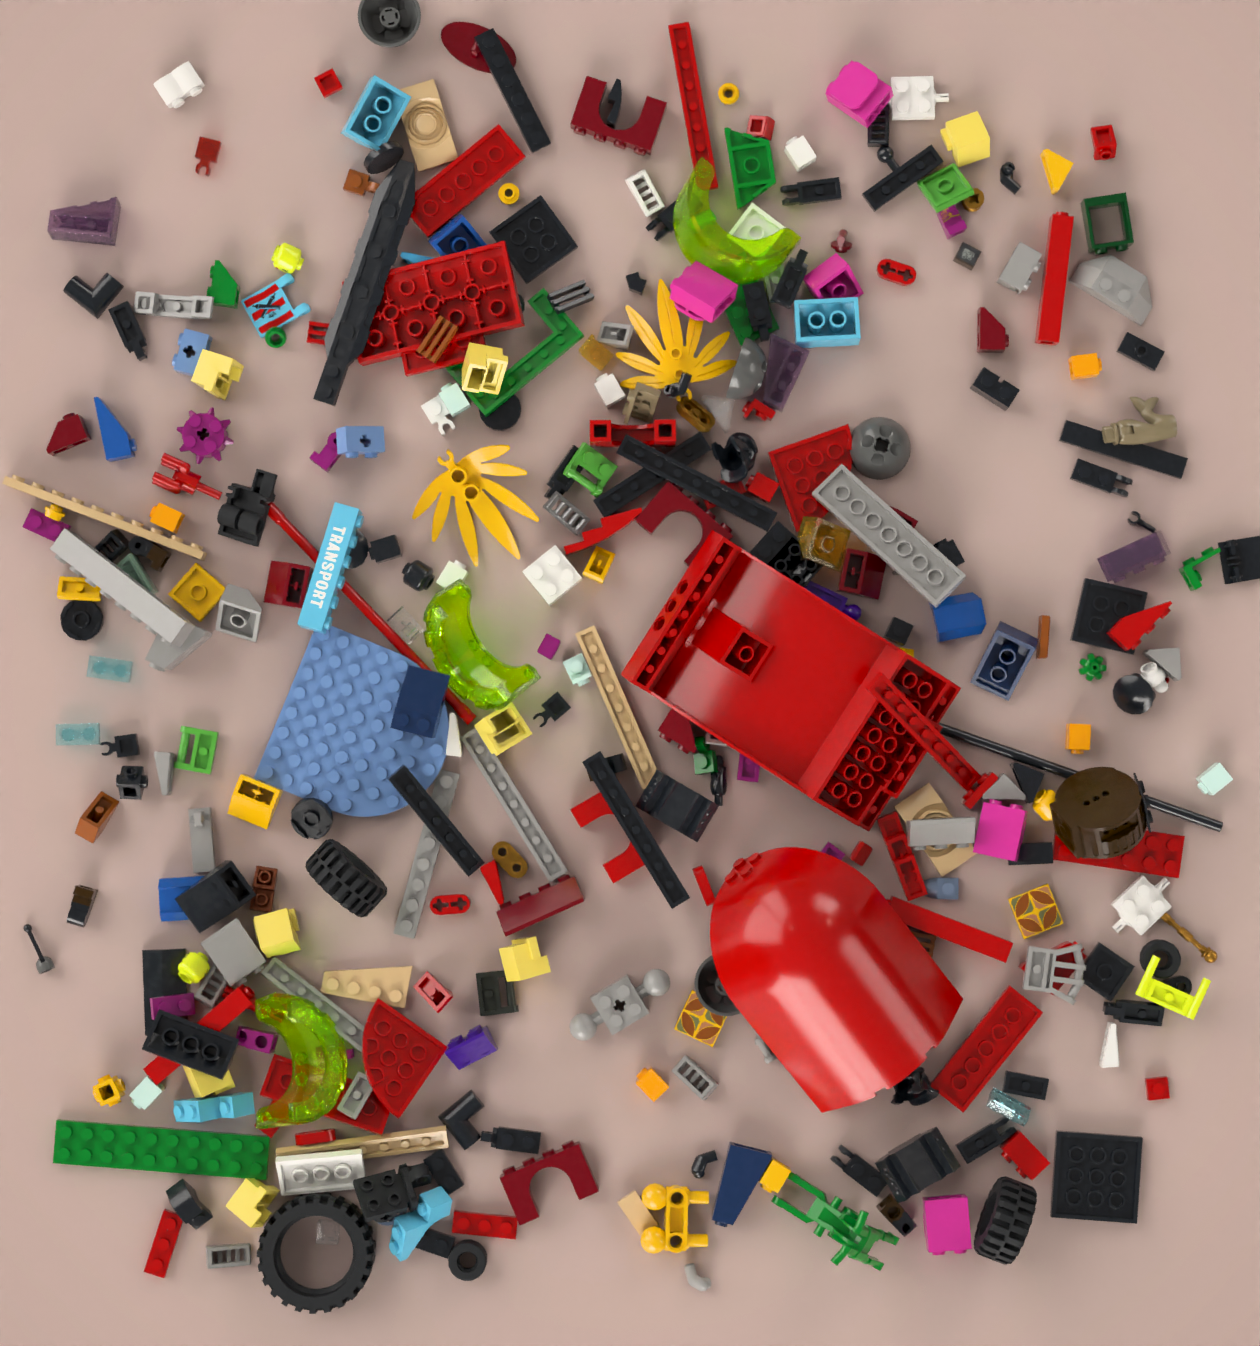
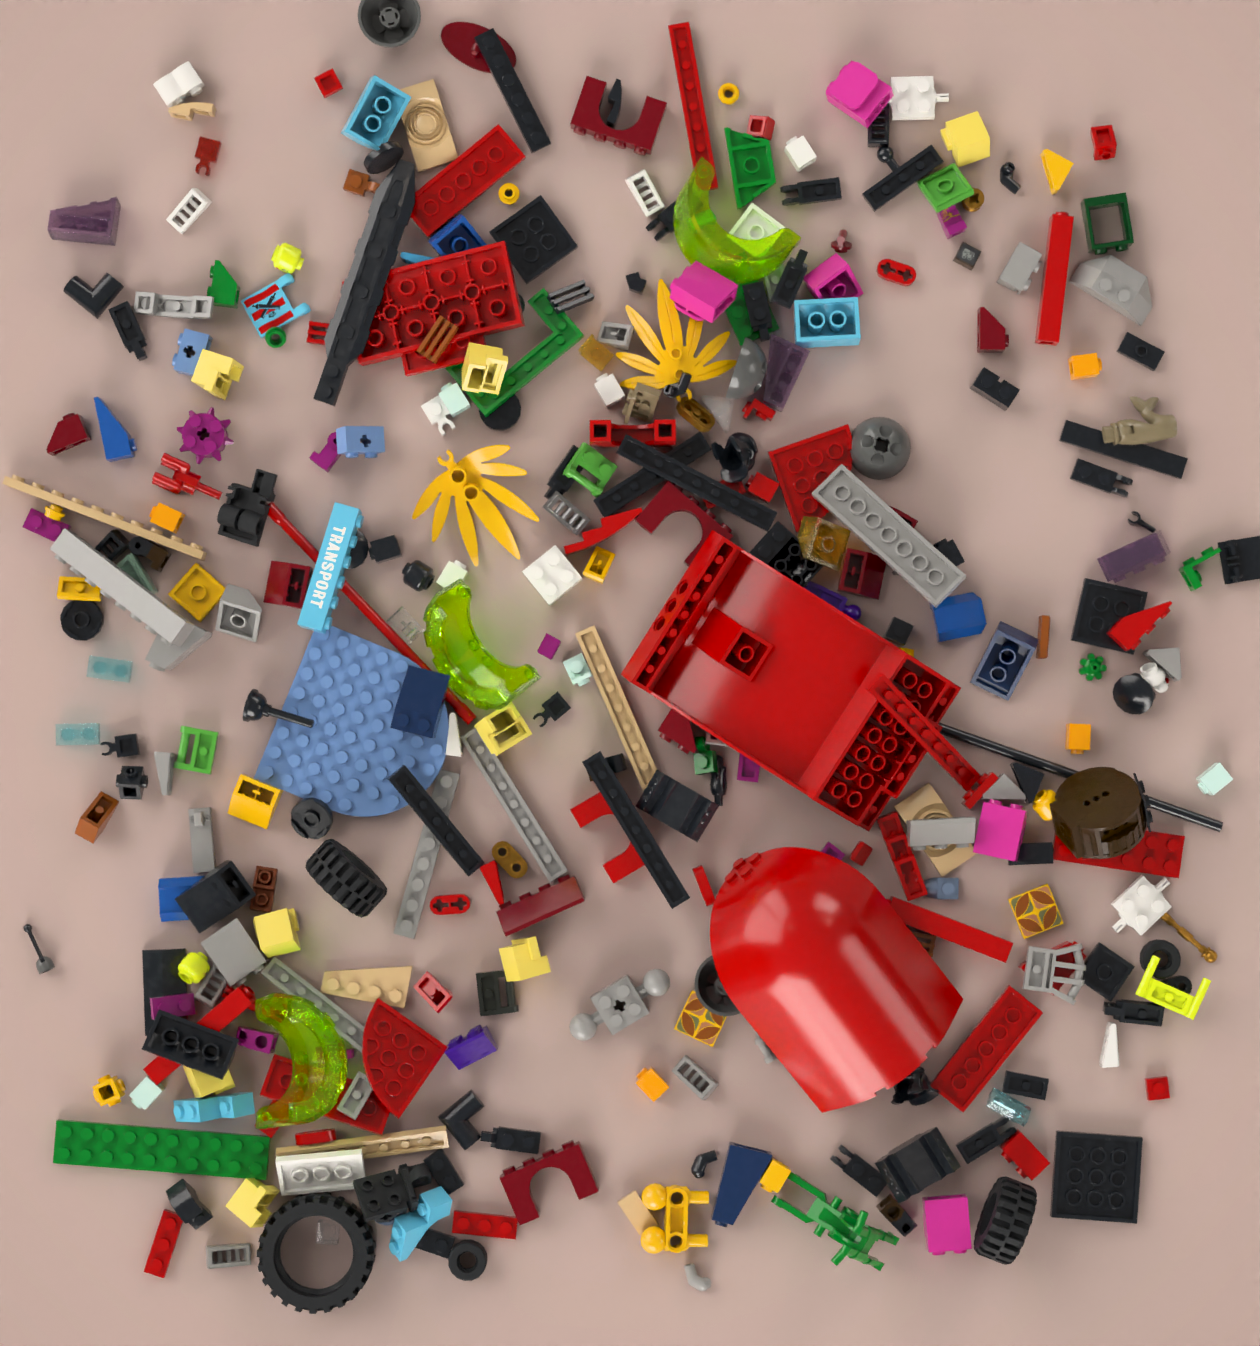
leg [67,885,98,928] -> none
none -> white slope [166,188,212,234]
none -> tan slope [168,102,216,121]
none -> black piece [243,689,314,728]

